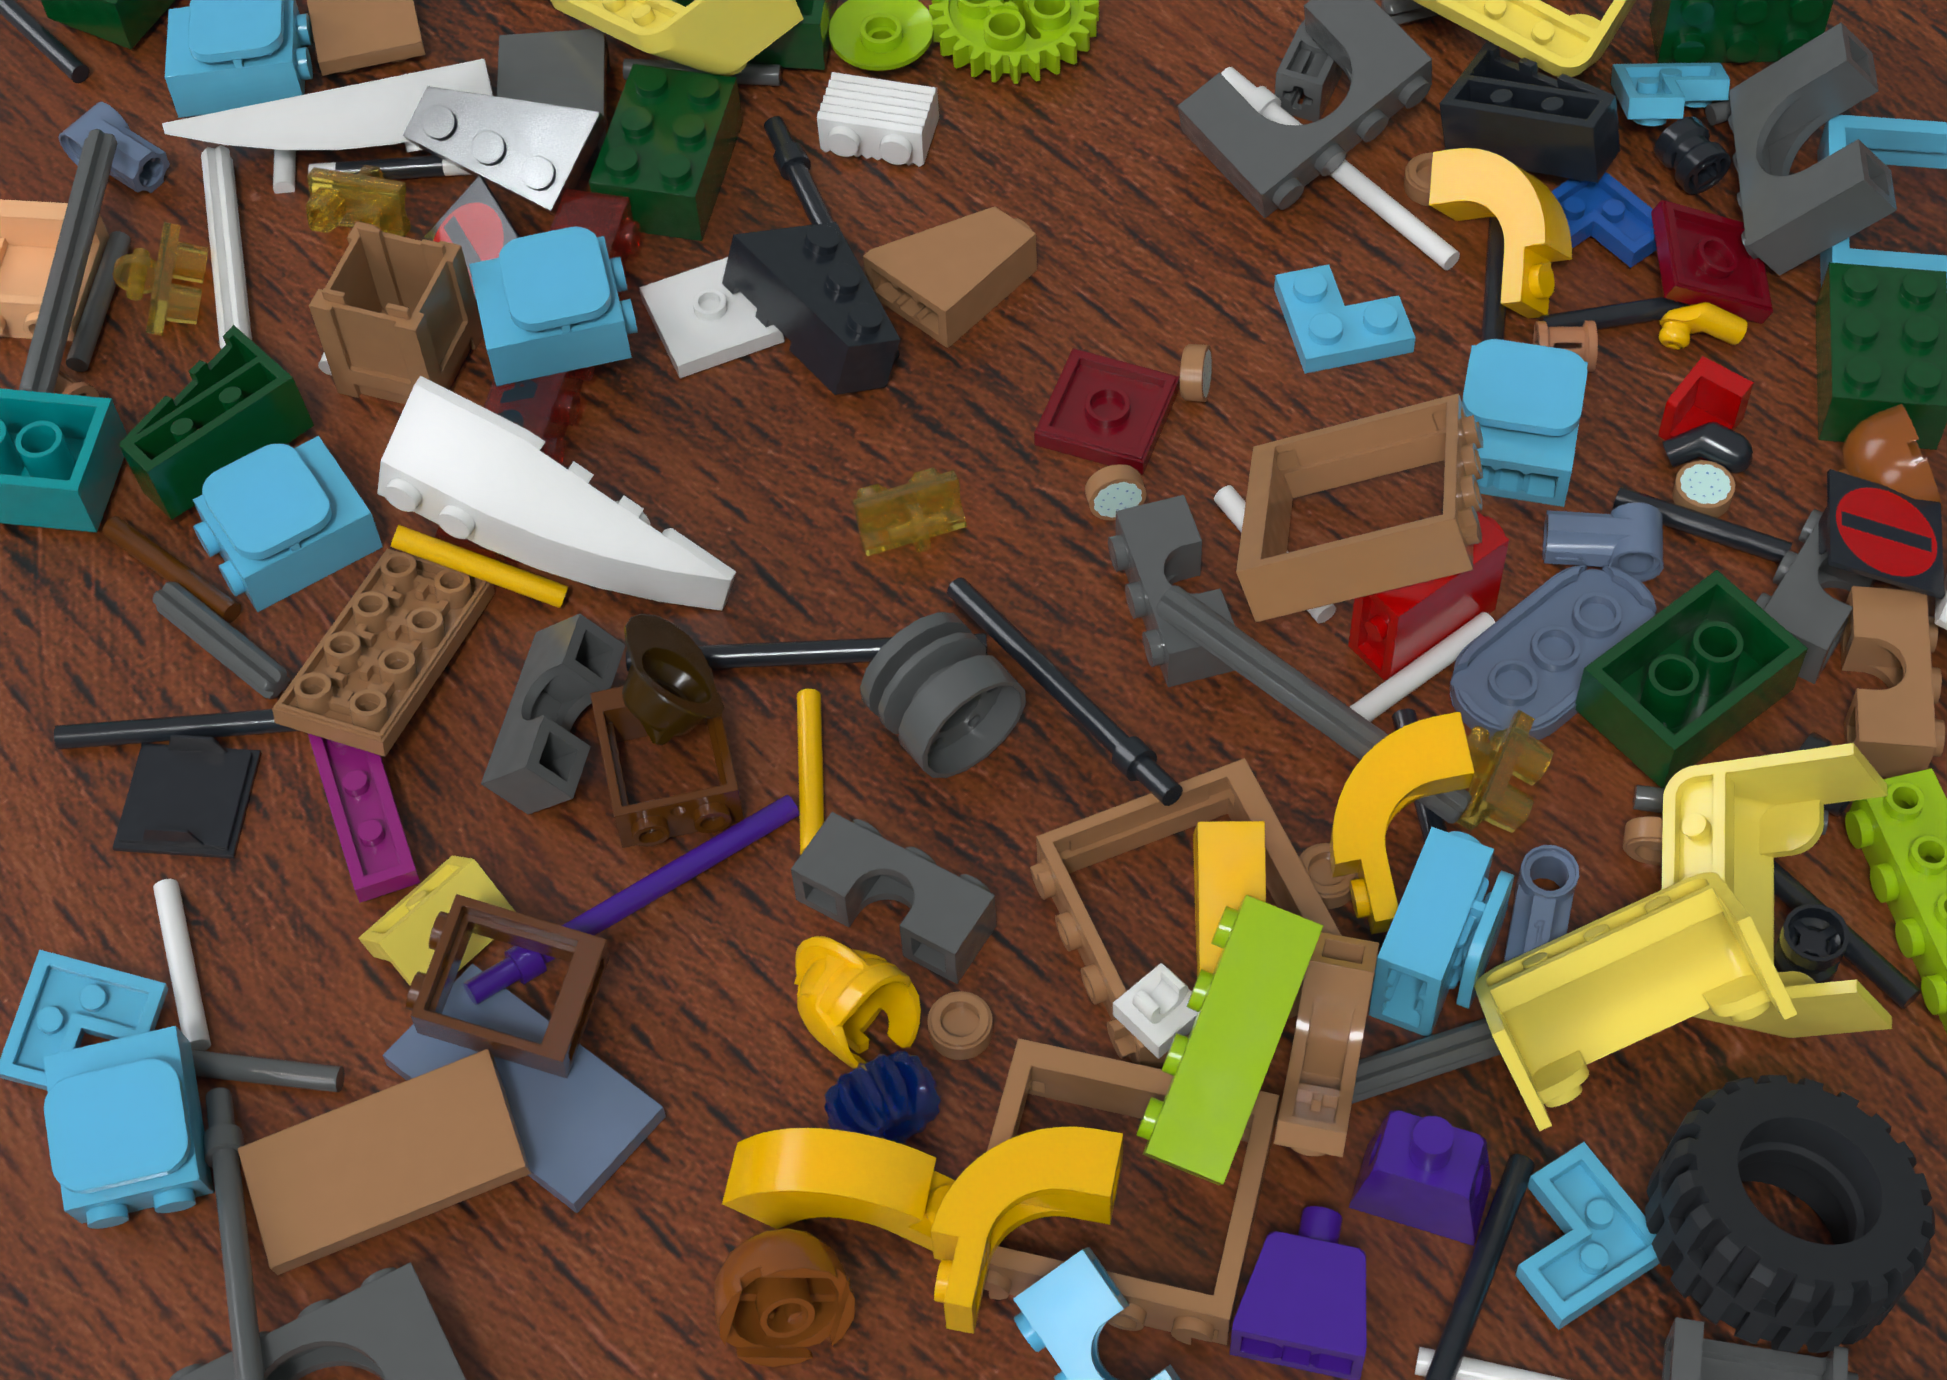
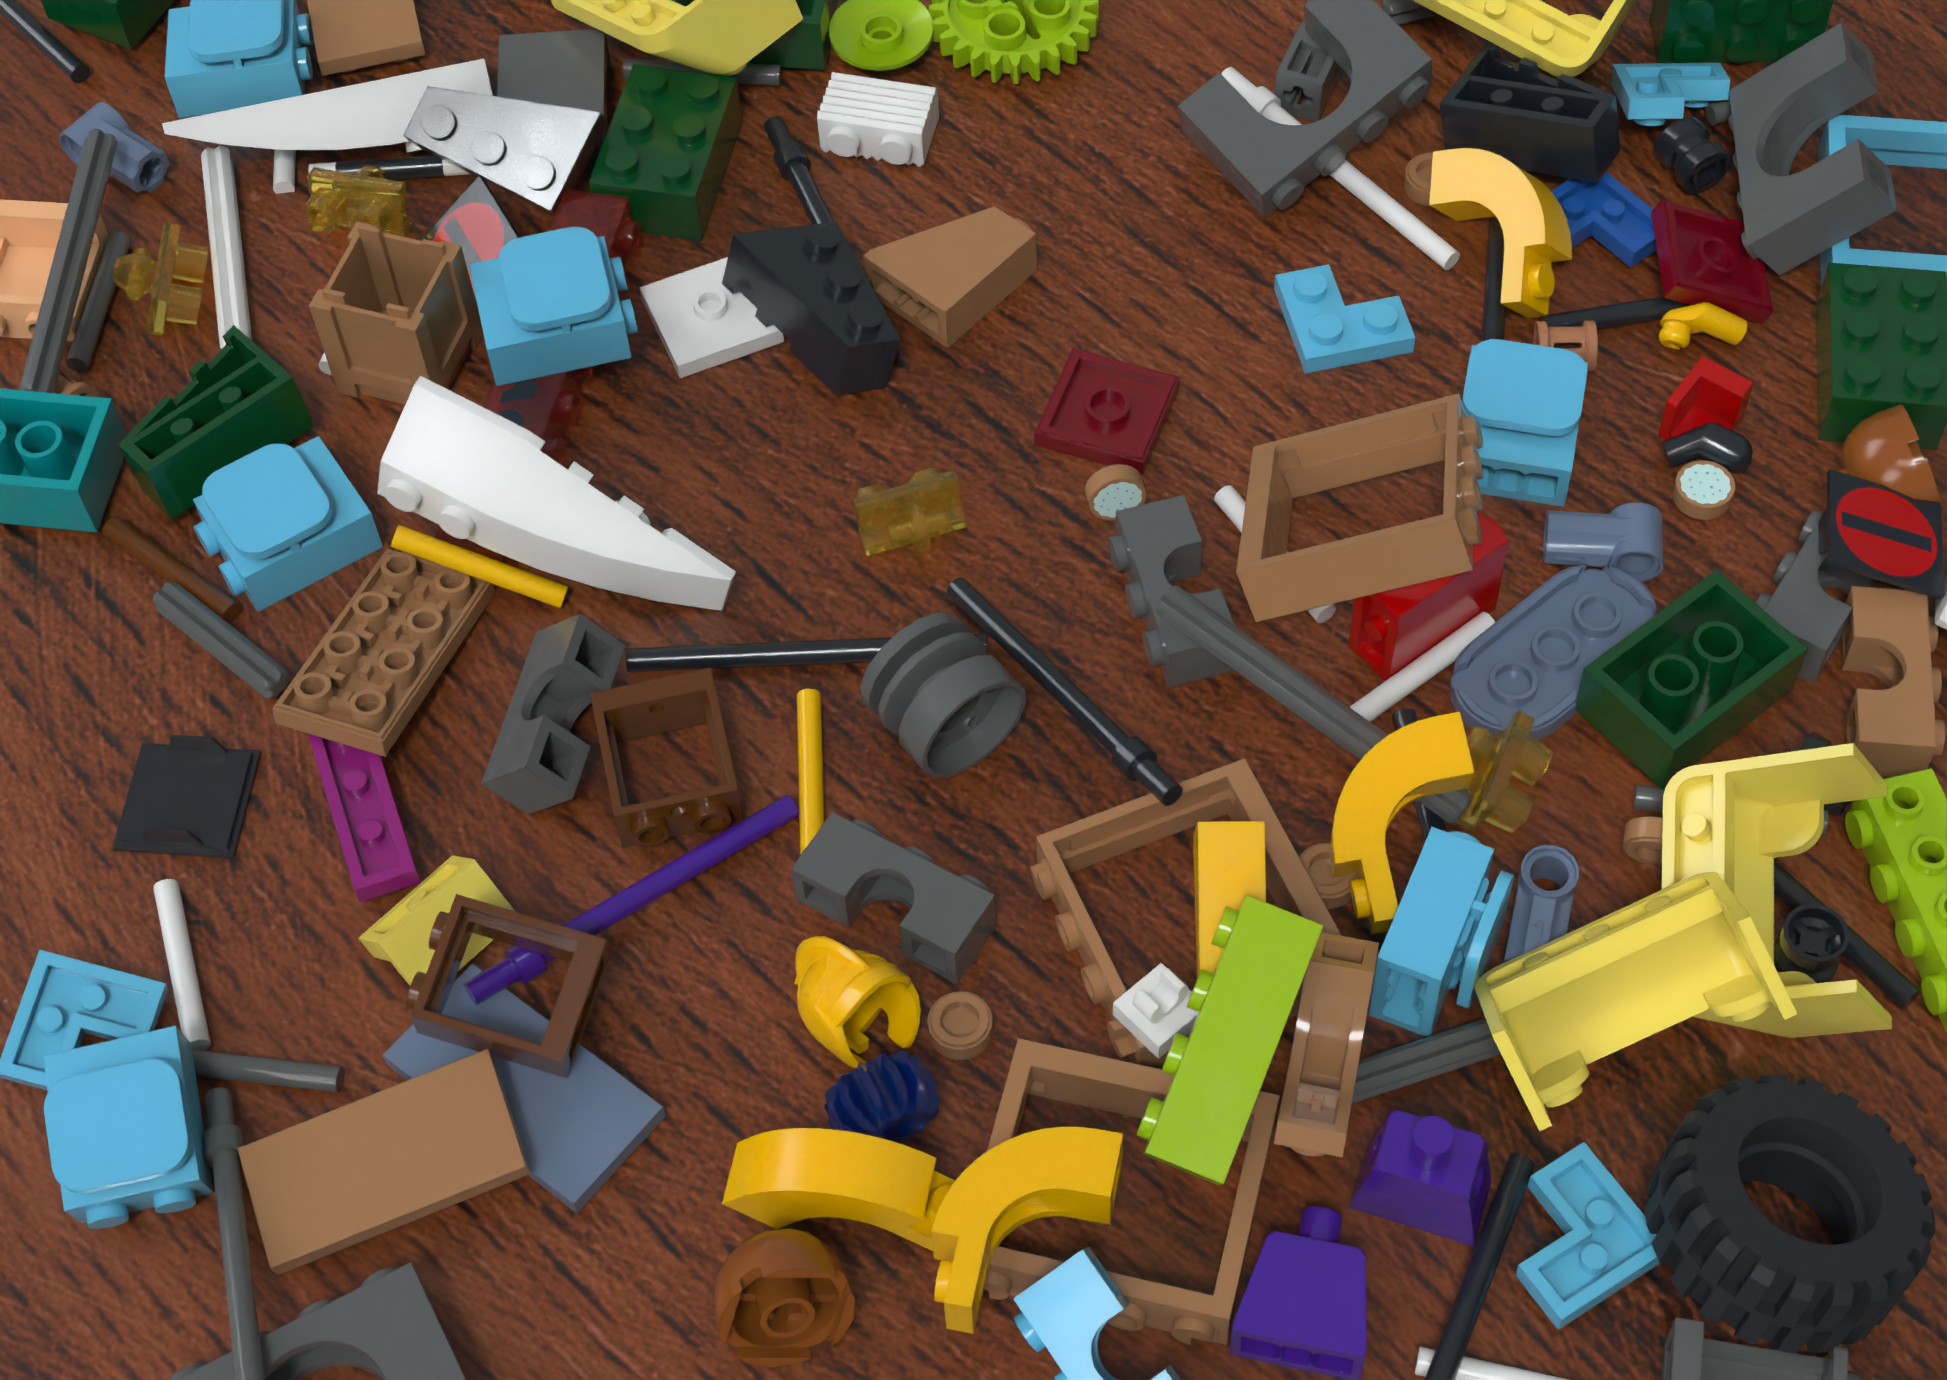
black bar [54,709,299,749] -> none
dark brown piece [622,613,724,746] -> none
medium nougat tile [1180,344,1212,402] -> none
black bar [1613,486,1793,564] -> none

